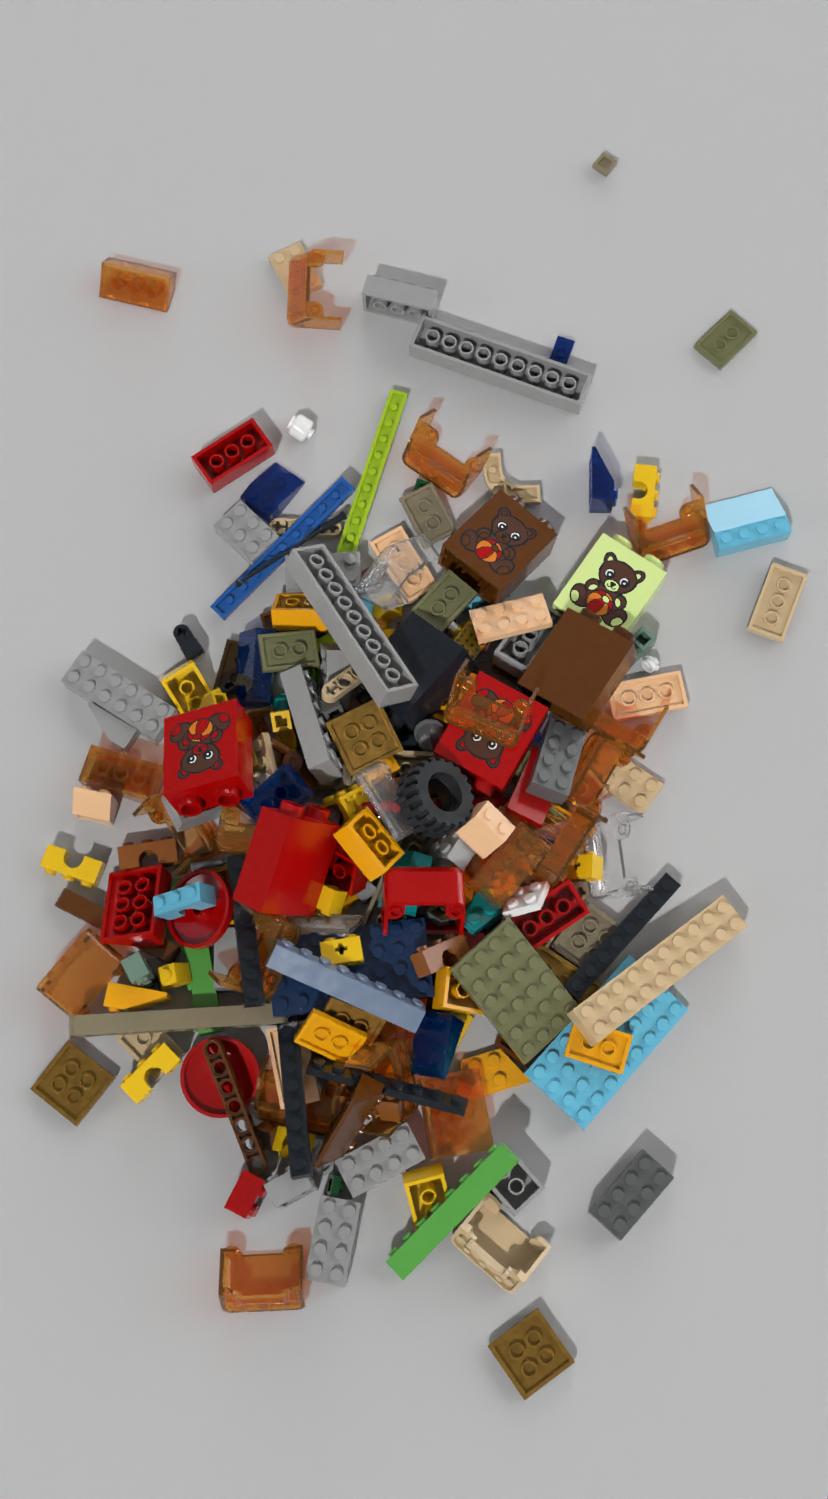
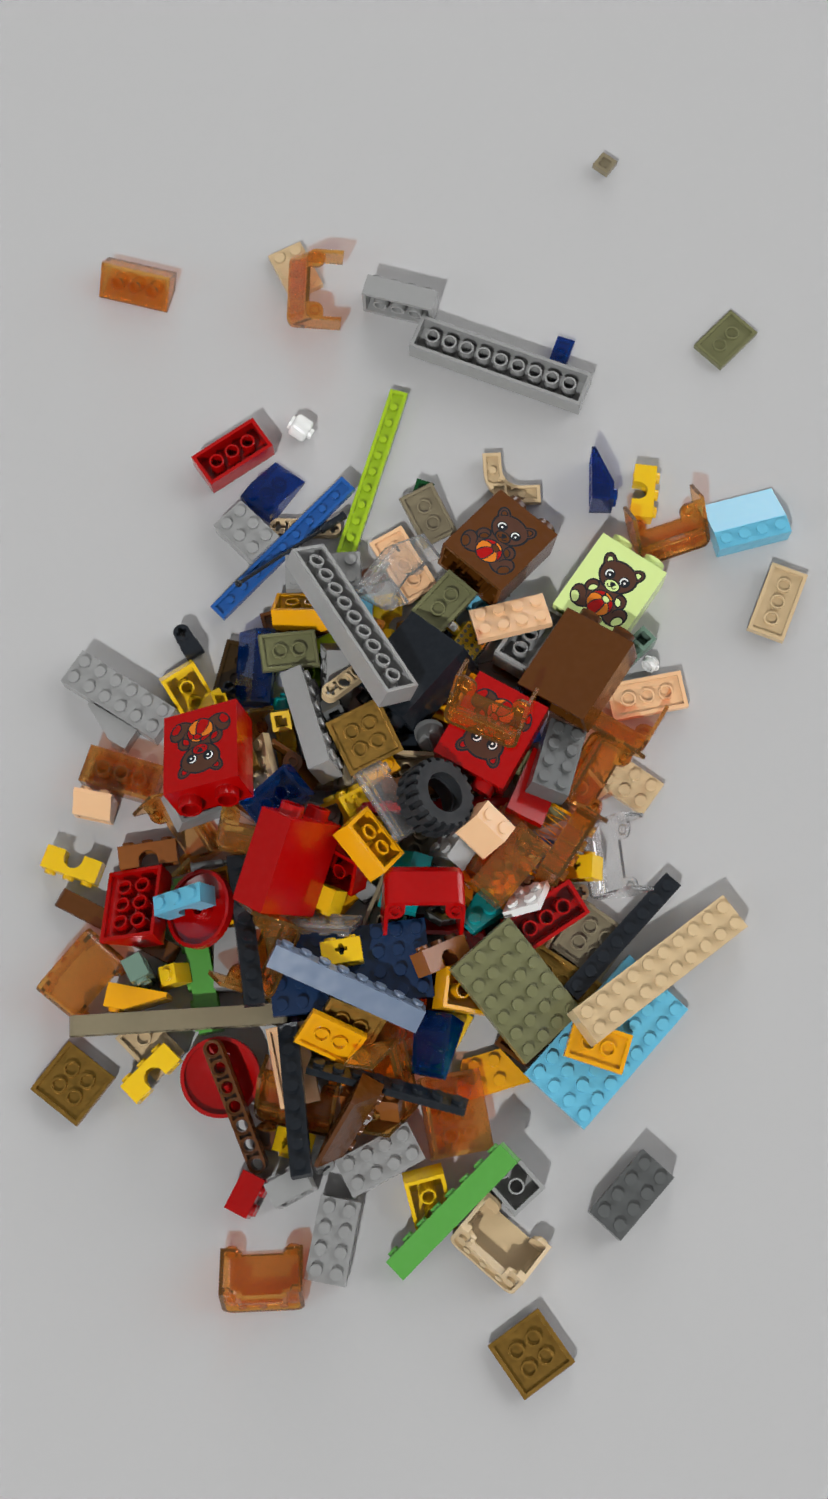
dark green plate [326,1174,344,1197] -> none
clear orange windscreen [402,409,493,498] -> none

